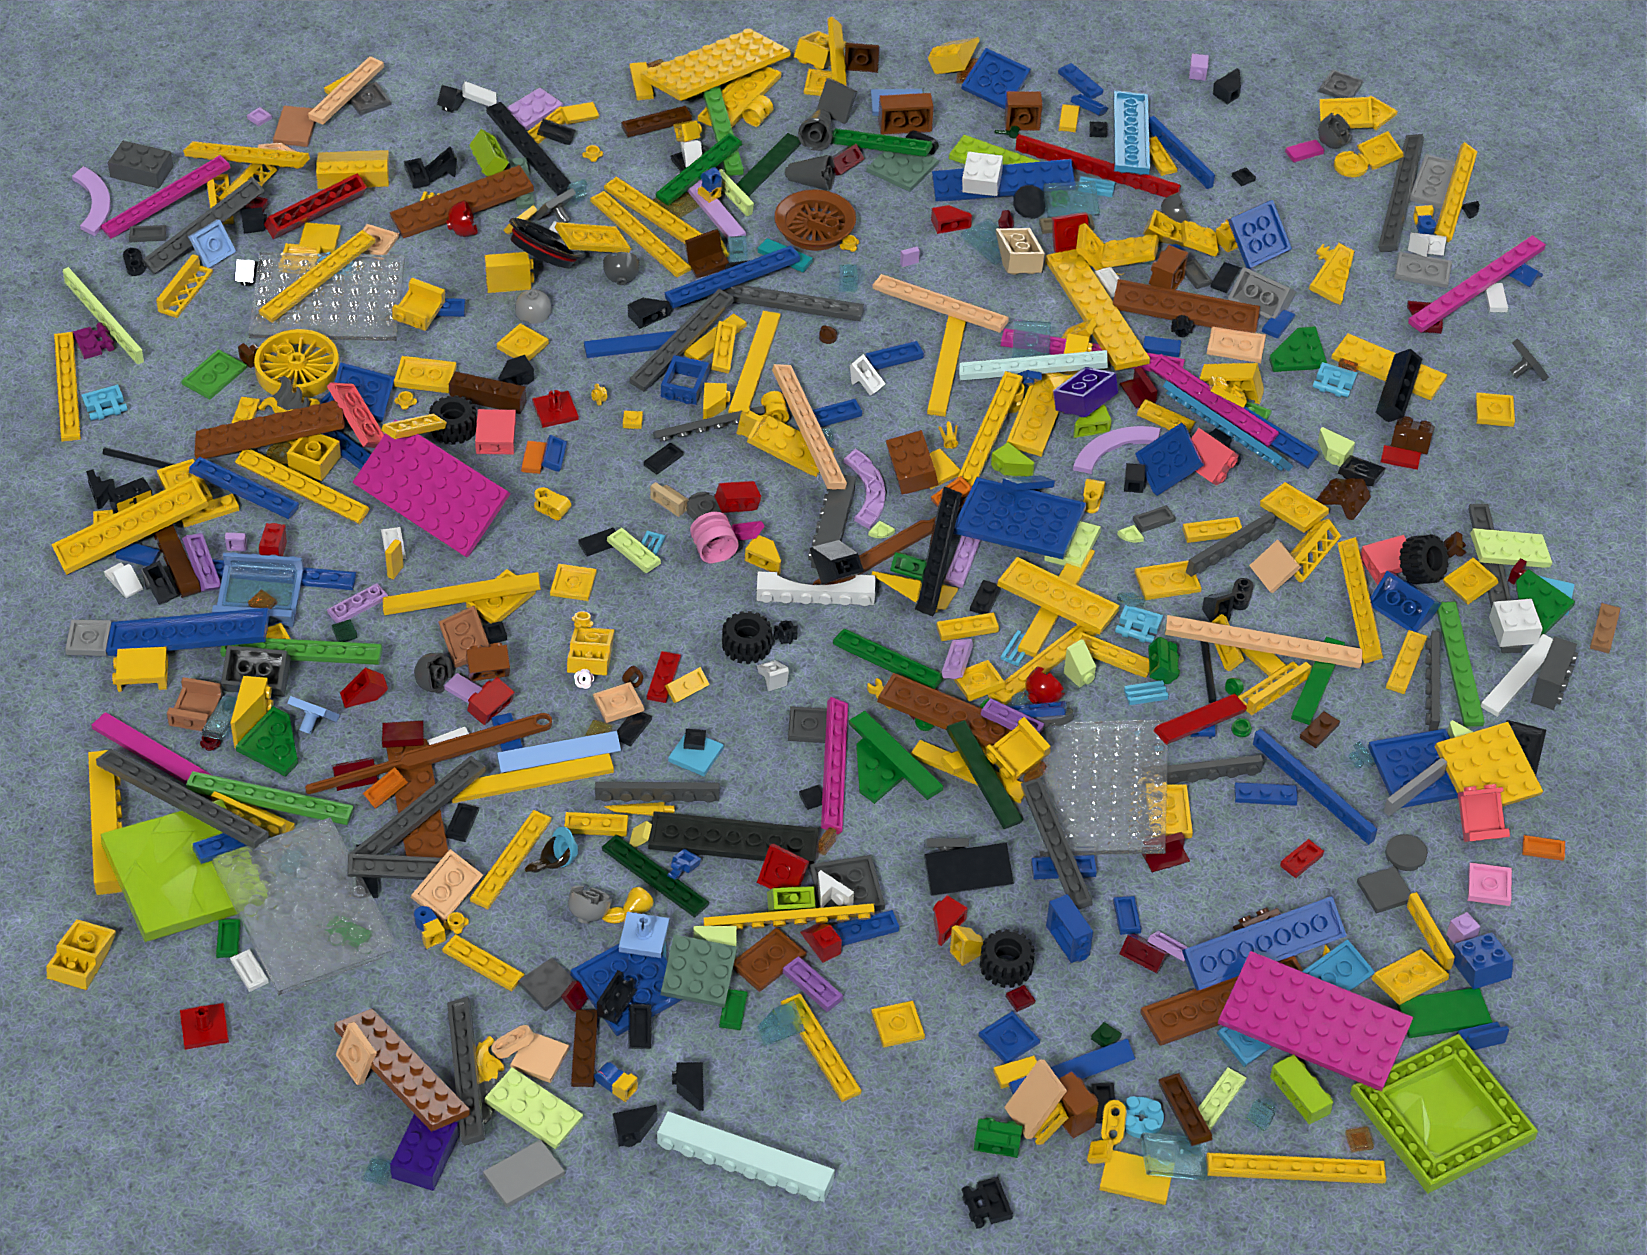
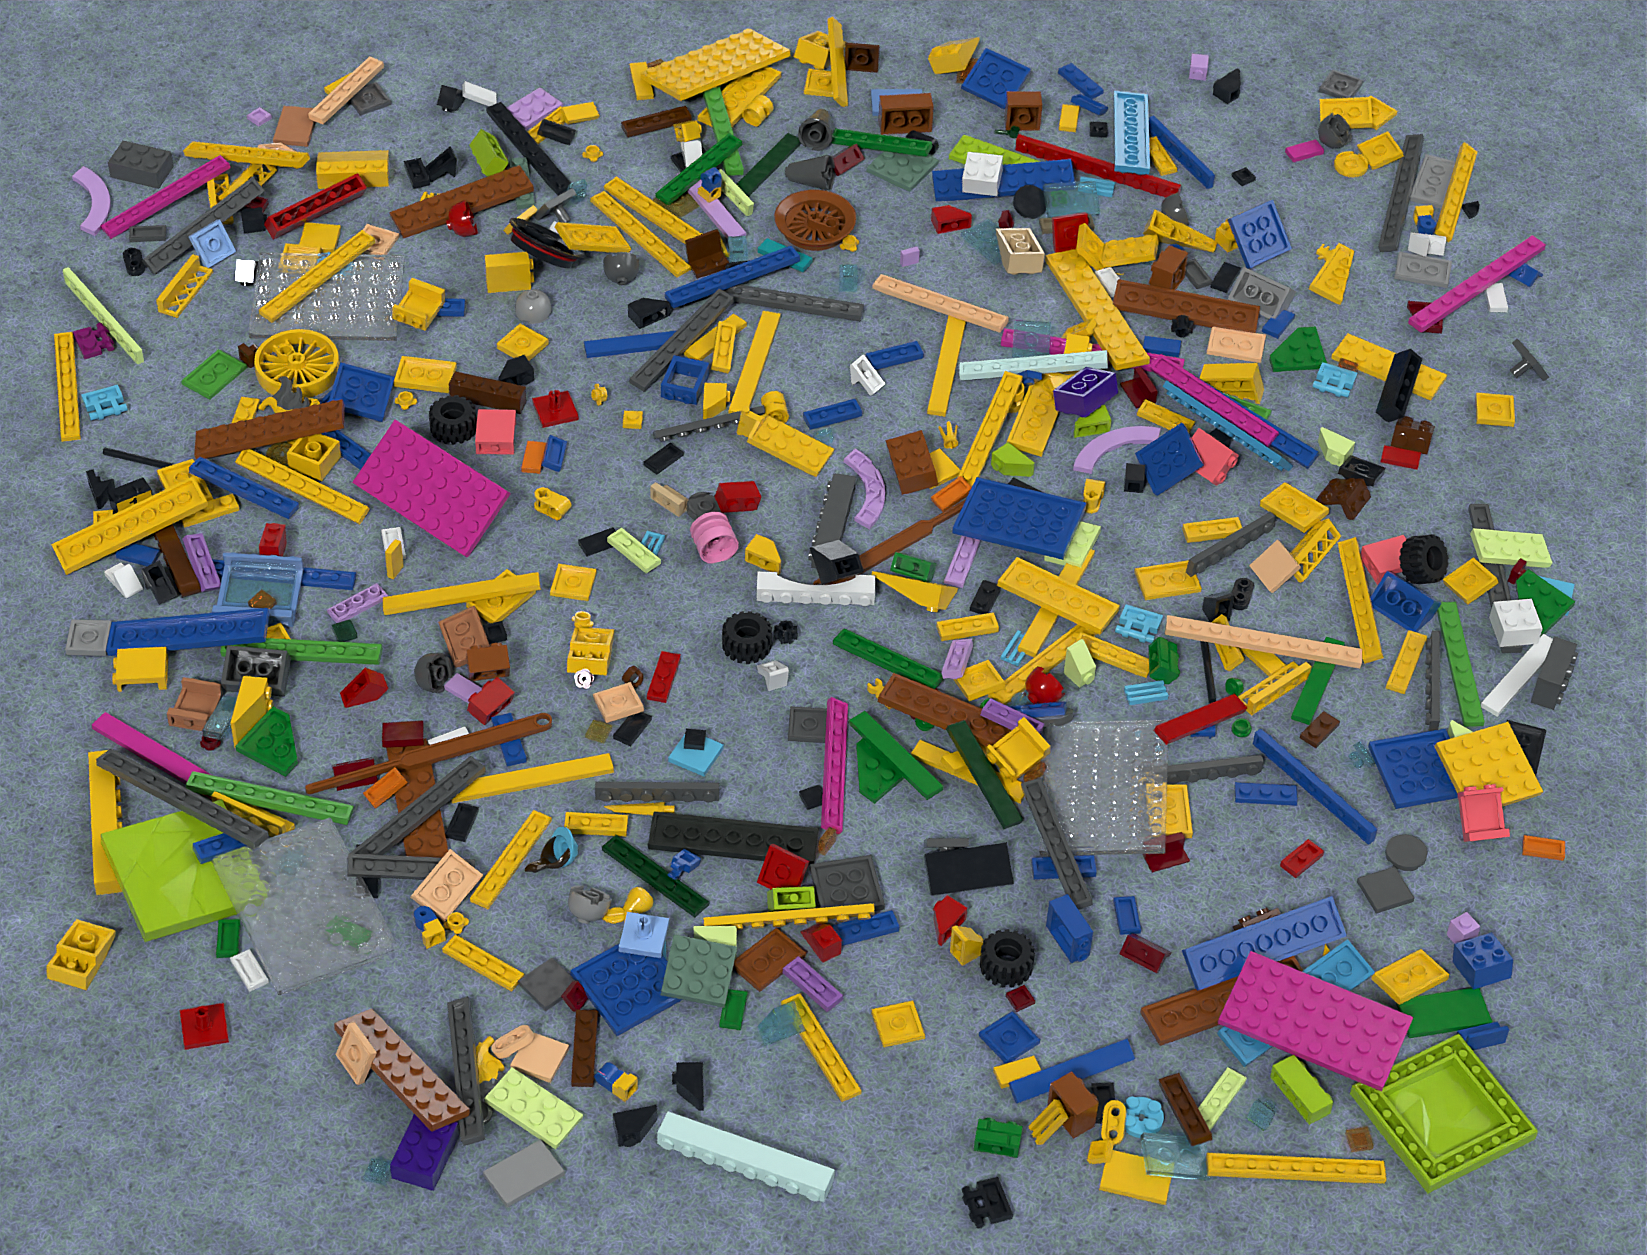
lavender tile [225,533,247,551] -> none
light blue tile [287,696,340,734] -> none
coral tile [327,382,384,448] -> none
yellow tile [381,414,446,439] -> none
light blue tile [496,731,621,774] -> none
black hinge [596,970,637,1024] -> none
black tile [628,1004,651,1049] -> none
light yellow tile [629,821,652,847] -> none
yellow plate [665,667,710,703] -> none
dark pink tile [731,521,765,540] -> none
light nougat plate [772,364,847,490] -> none
dark grey tile [816,78,858,124] -> none
white slope [818,870,854,908] -> none
reddish brown tile [819,325,837,344] -> none
yellowish green tile [868,521,895,538] -> none
black plate [915,486,962,617] -> none
blue tile [1002,475,1055,491] -> none
light nougat tile [1004,1059,1067,1139] -> none
dark green plate [1091,1022,1122,1047] -> none
yellowish green tile [1117,525,1144,543] -> none
clear light blue tile [1117,592,1145,607] -> none
dark grey tile [1133,505,1176,533] -> none
lavender tile [1147,931,1189,962] -> none
yellow plate [1181,220,1218,257] -> none
yellow plate [1208,376,1247,408] -> none
light grey tile [1384,758,1447,816] -> none
yellow tile [1407,892,1455,971] -> none
reddish brown tile [1444,531,1466,558] -> none
bright pink plate [1468,863,1512,906] -> none
medium nougat plate [1590,603,1621,653] -> none

